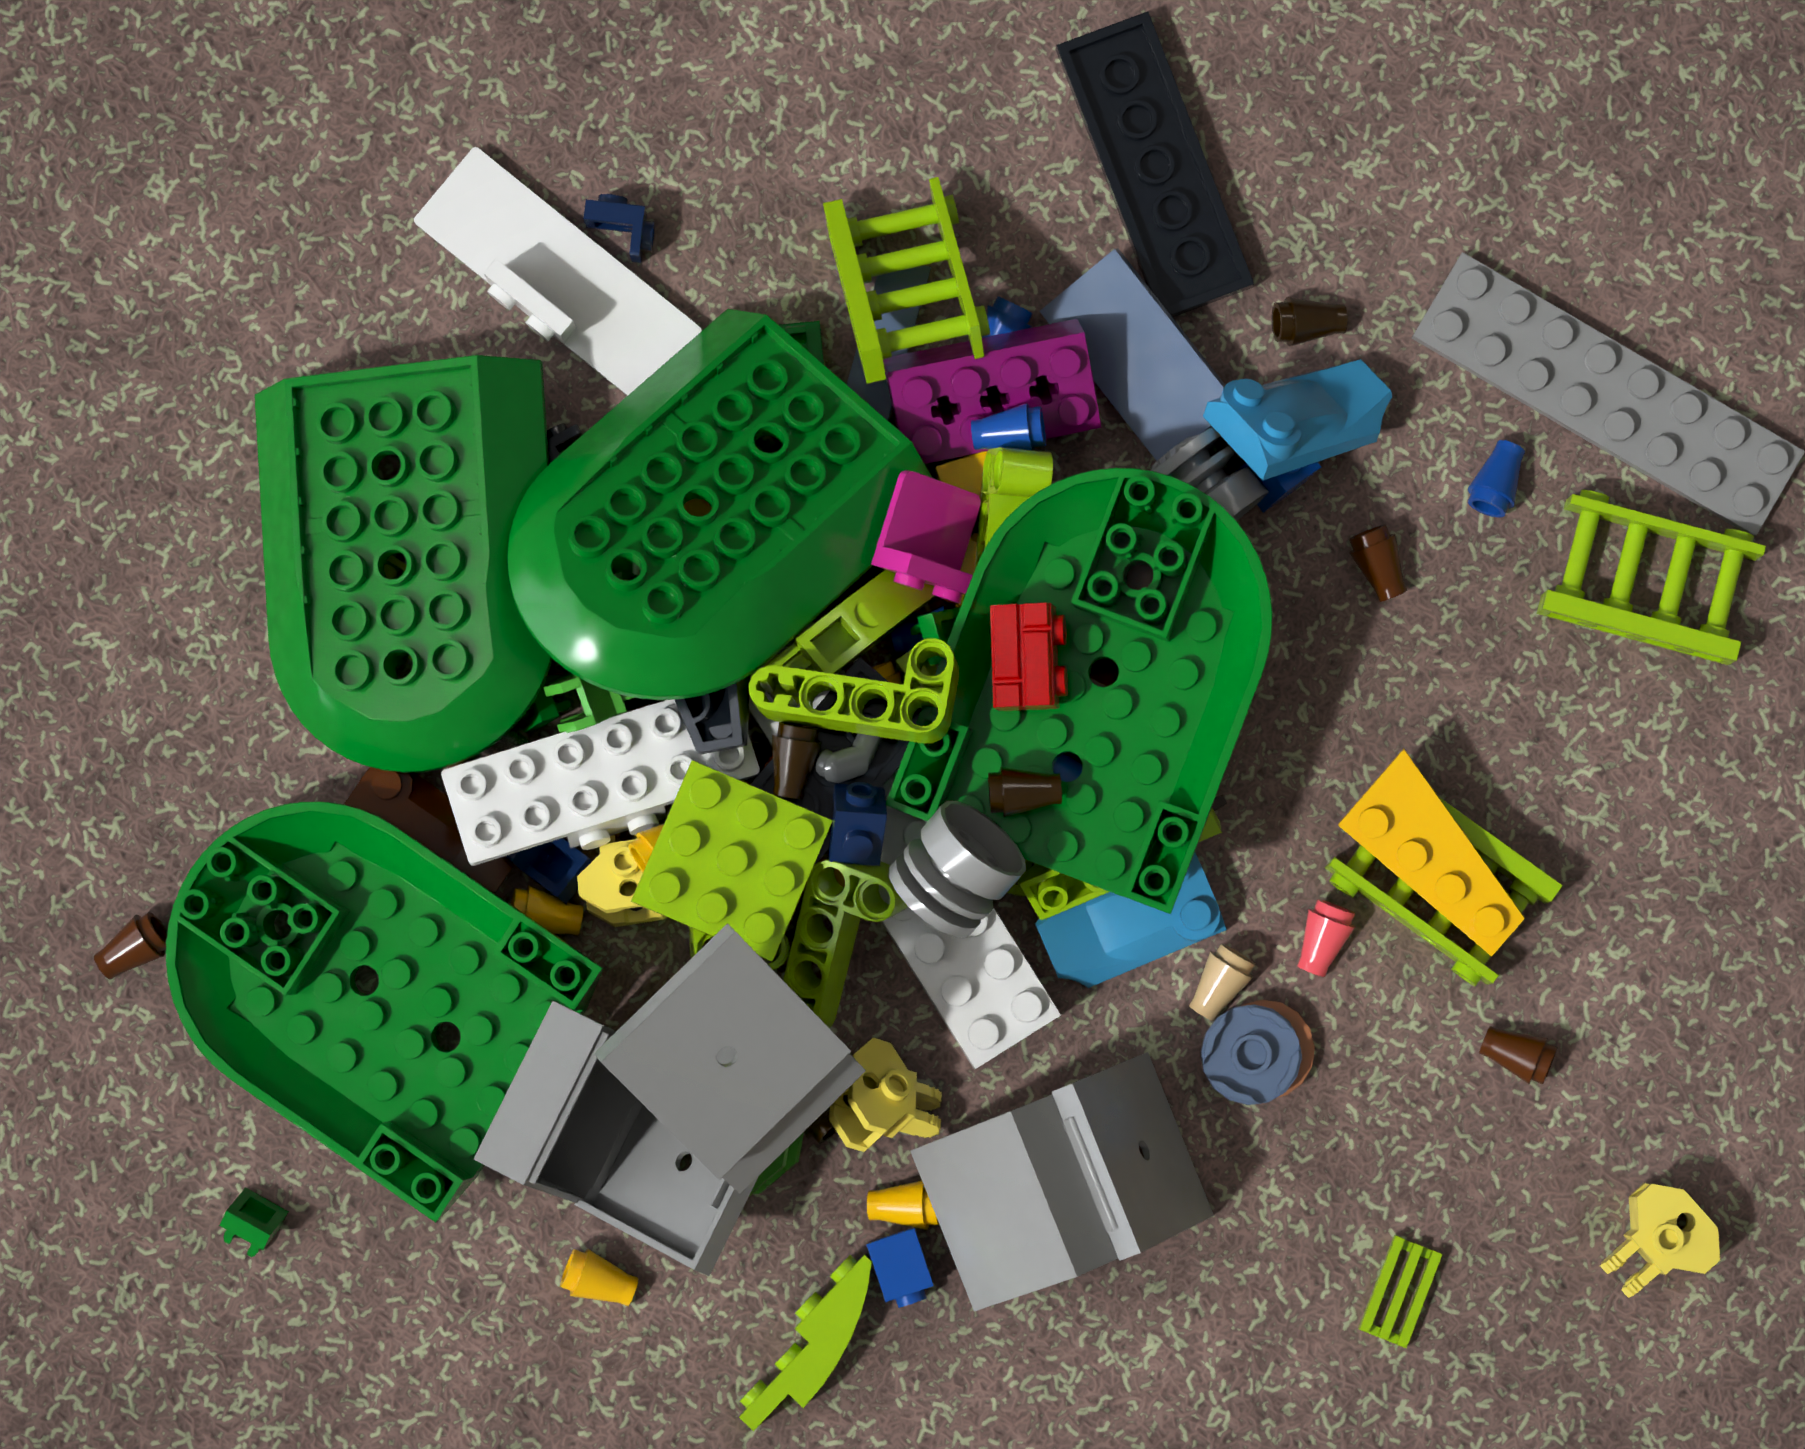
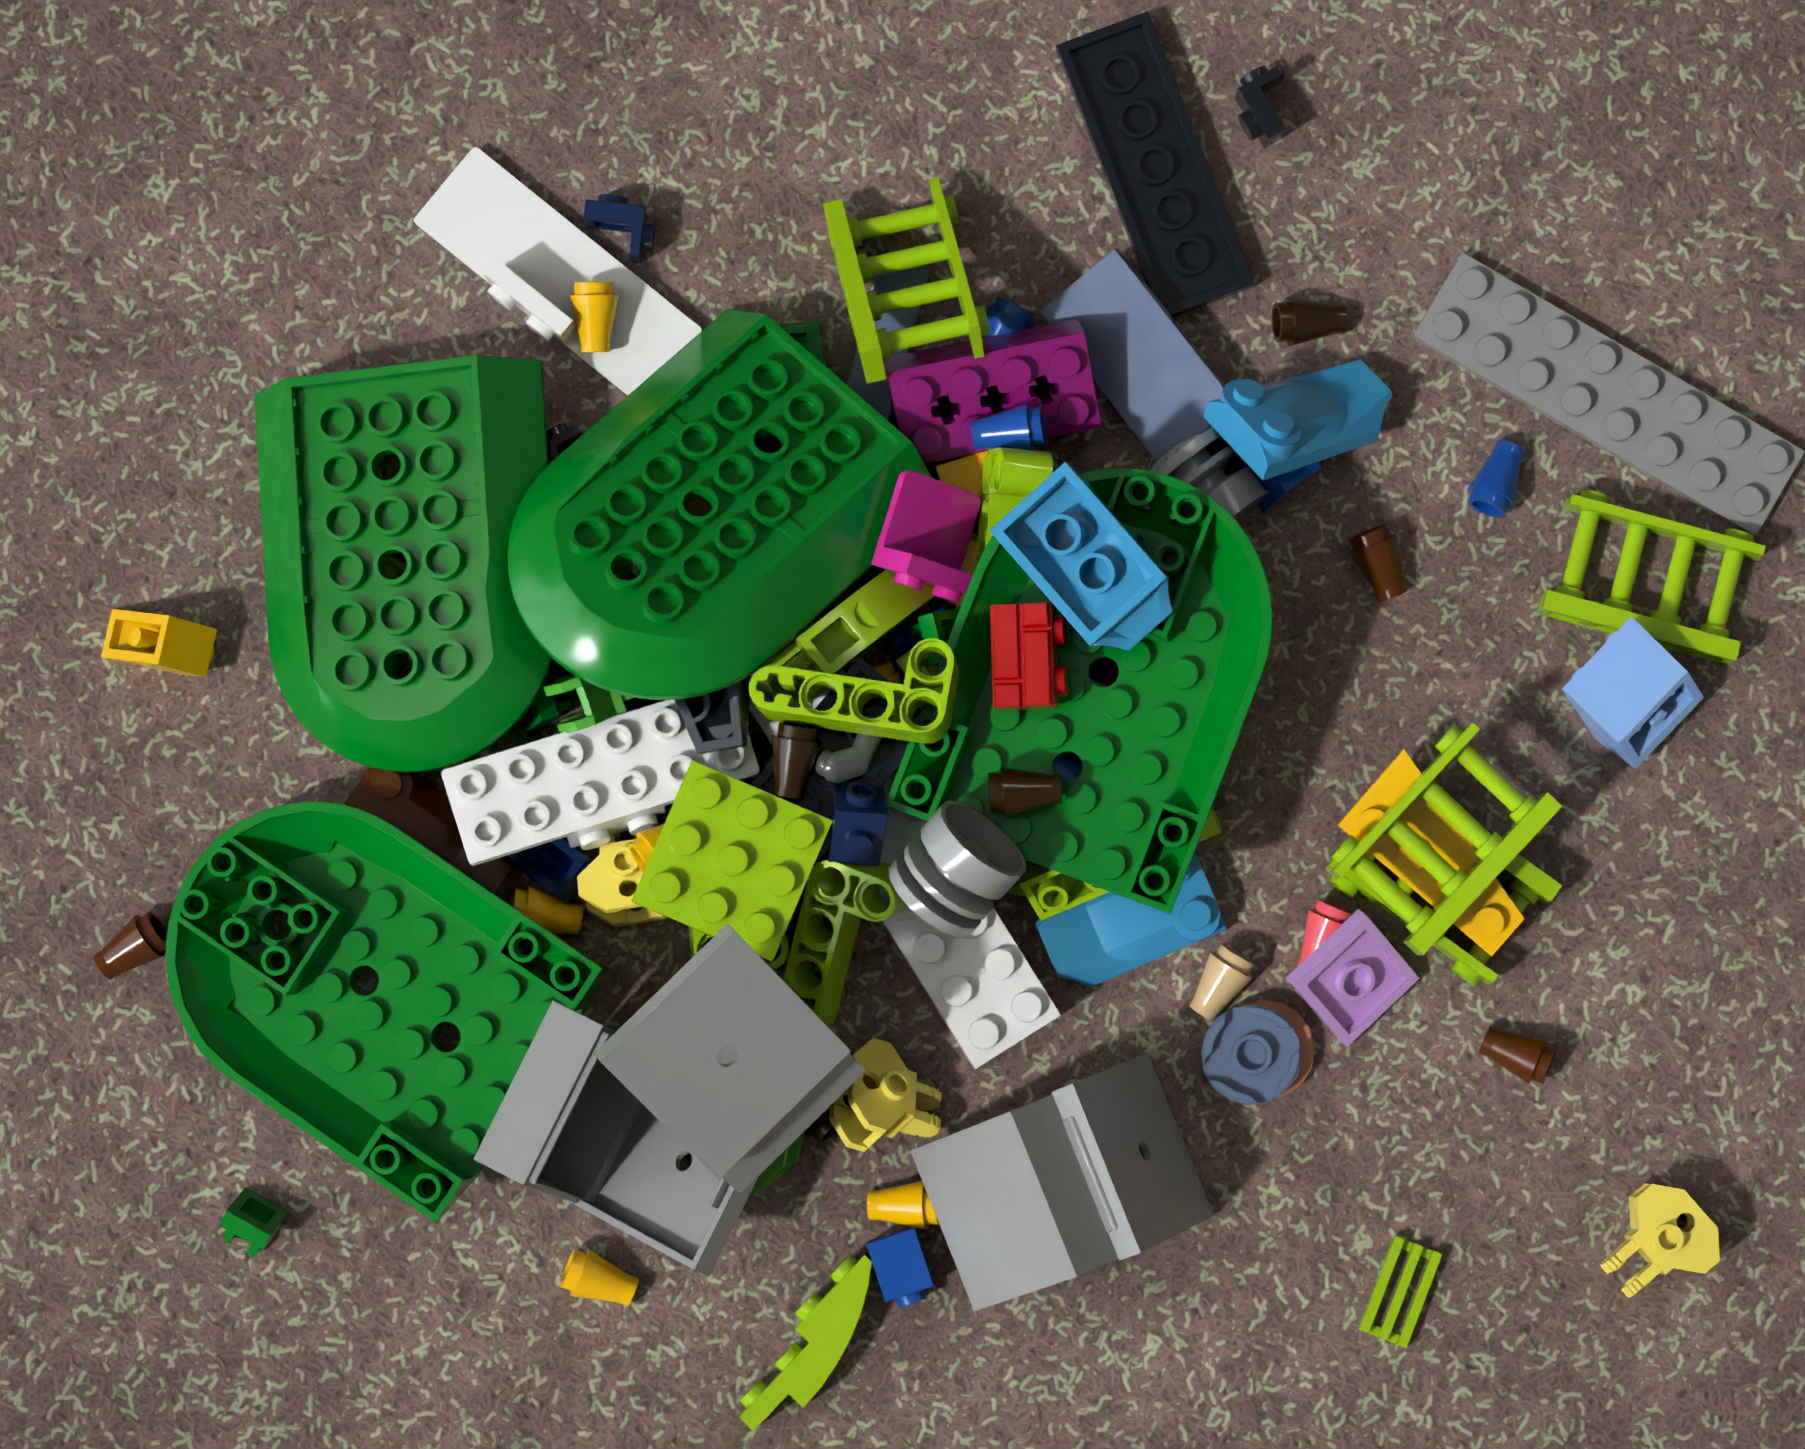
none -> yellow slope [101,609,217,678]
none -> yellow cone [569,282,619,352]
none -> dark azure slope [989,462,1173,651]
none -> black bracket [1235,65,1285,148]
none -> lavender plate [1286,909,1420,1047]
none -> lime fence [1329,722,1562,956]
none -> light blue slope [1562,617,1704,769]

